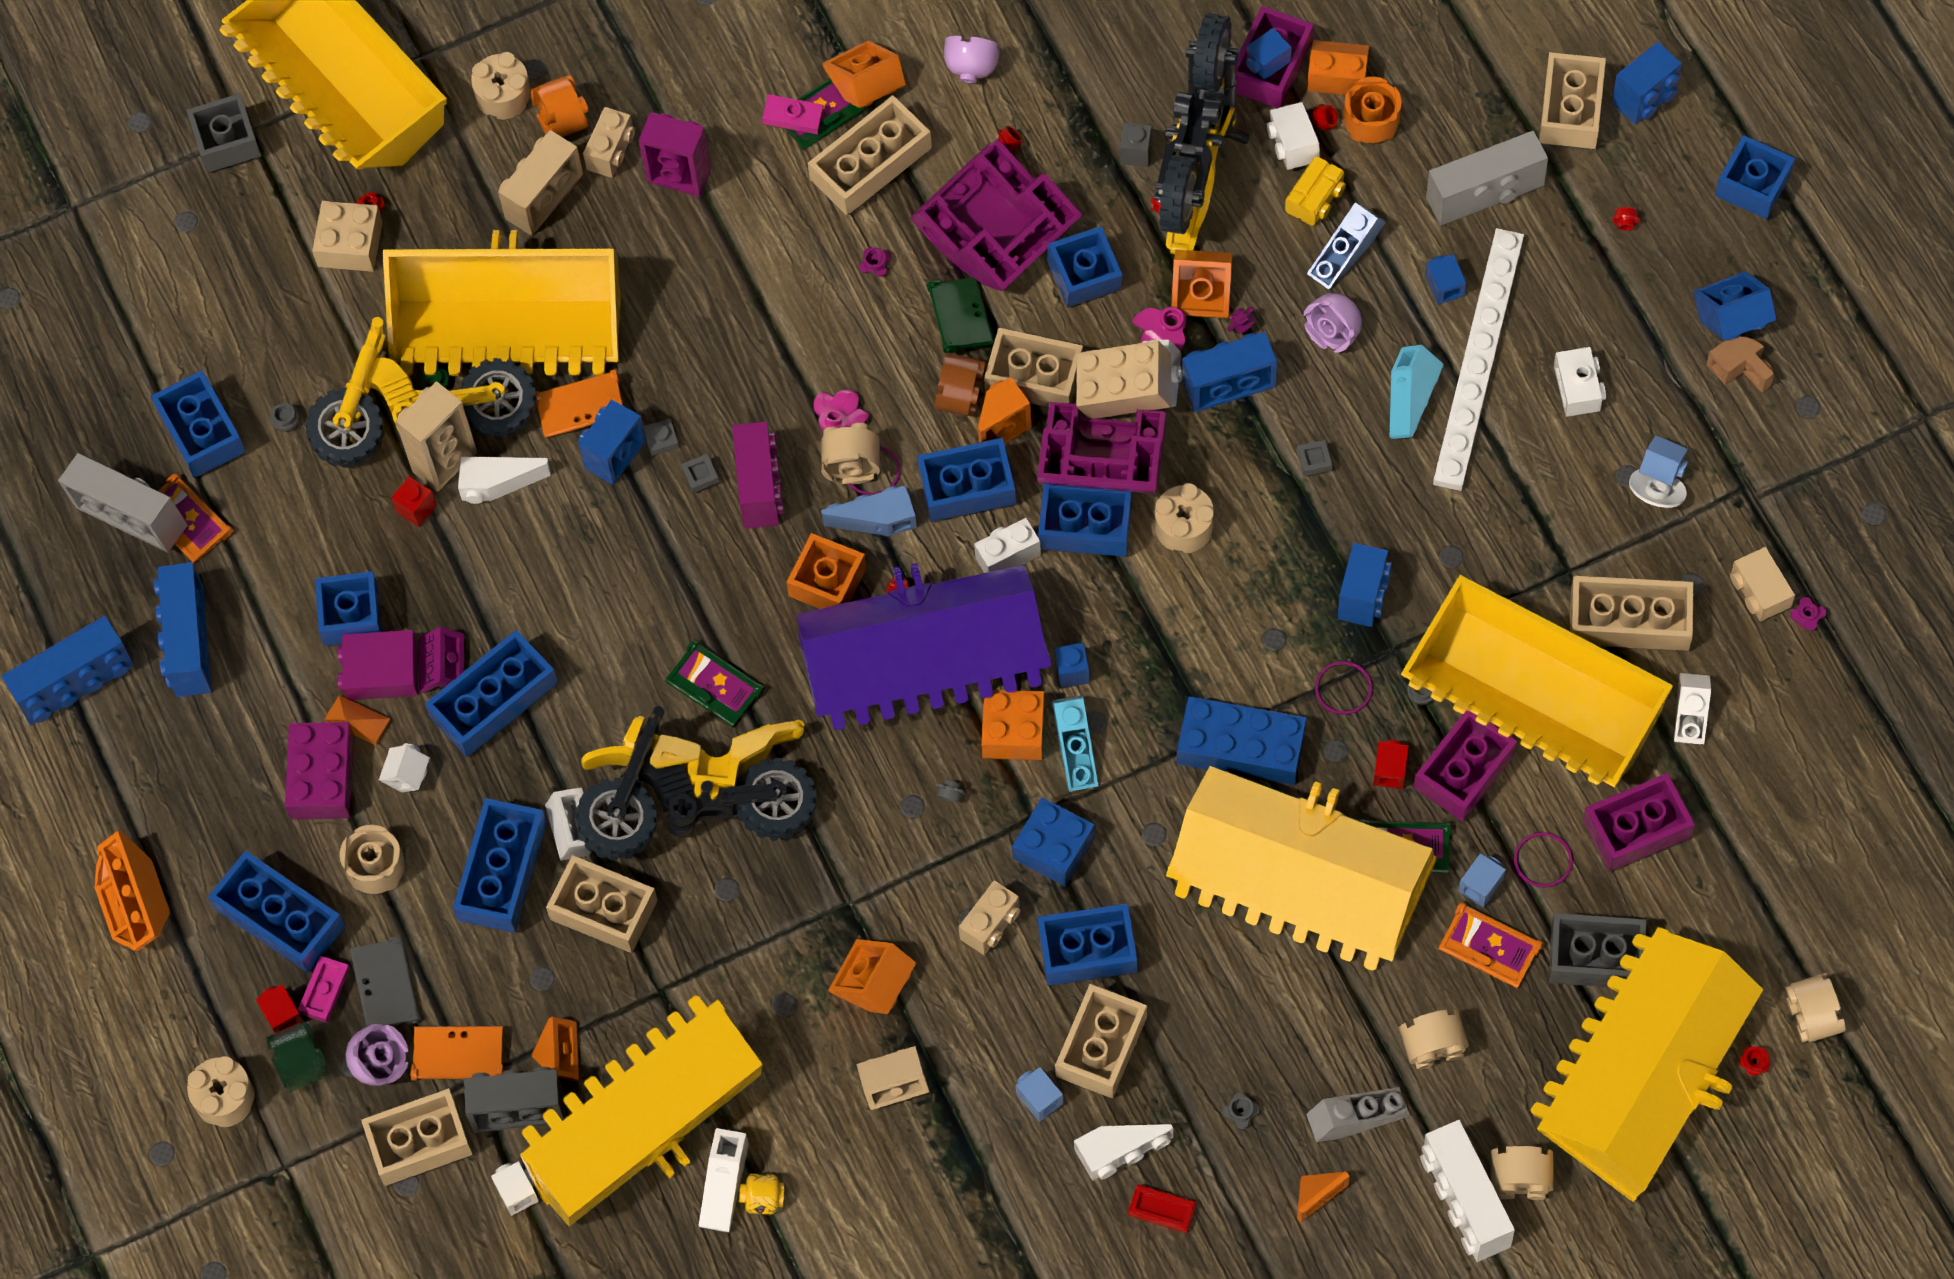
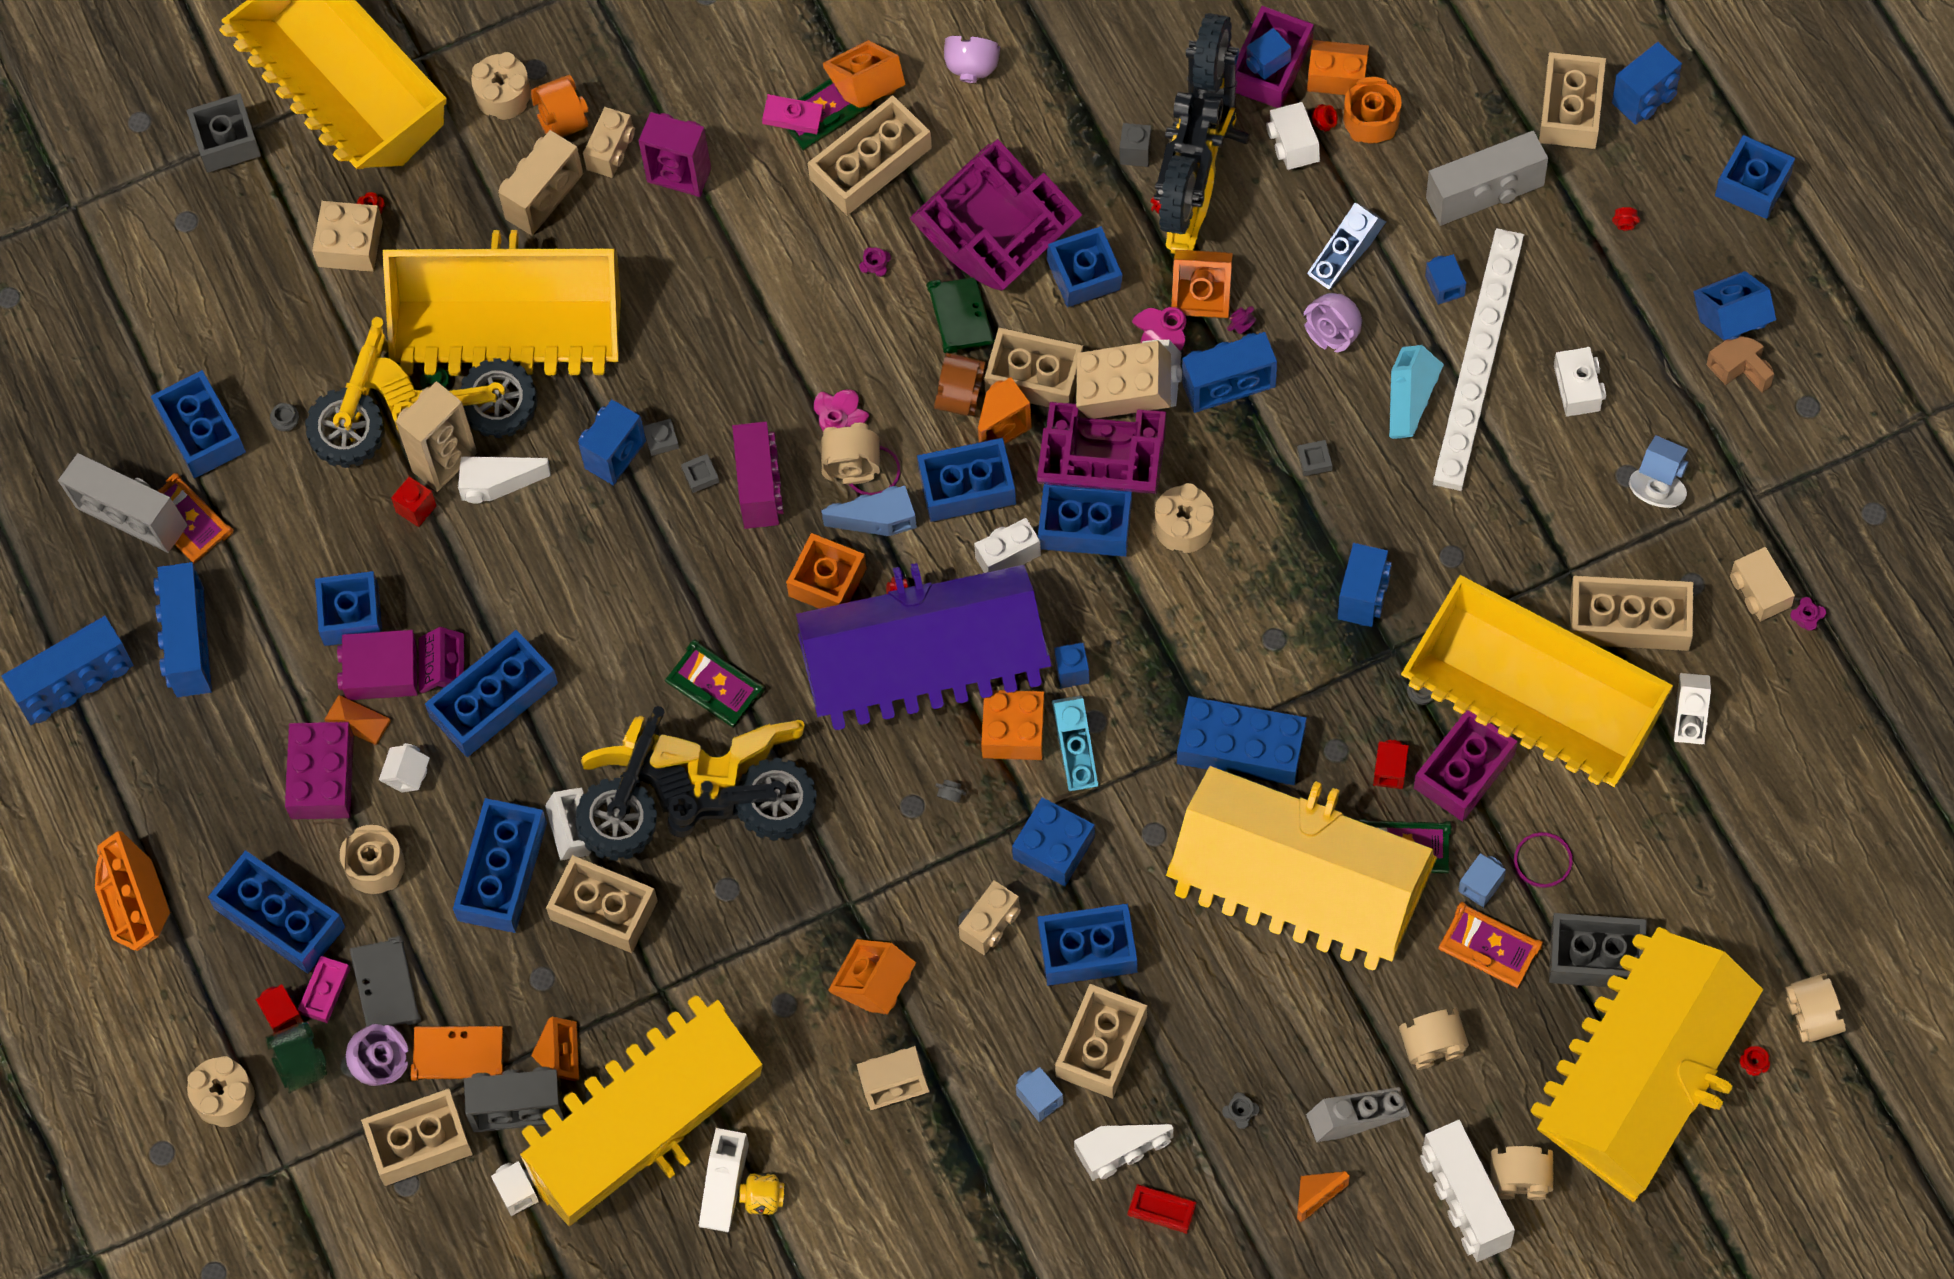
orange door [536,369,623,438] -> none
red plate [997,126,1023,152] -> none
yellow brick [1285,156,1346,226] -> none
magenta piece [1315,661,1372,715] -> none
magenta brick [1583,773,1695,872] -> none

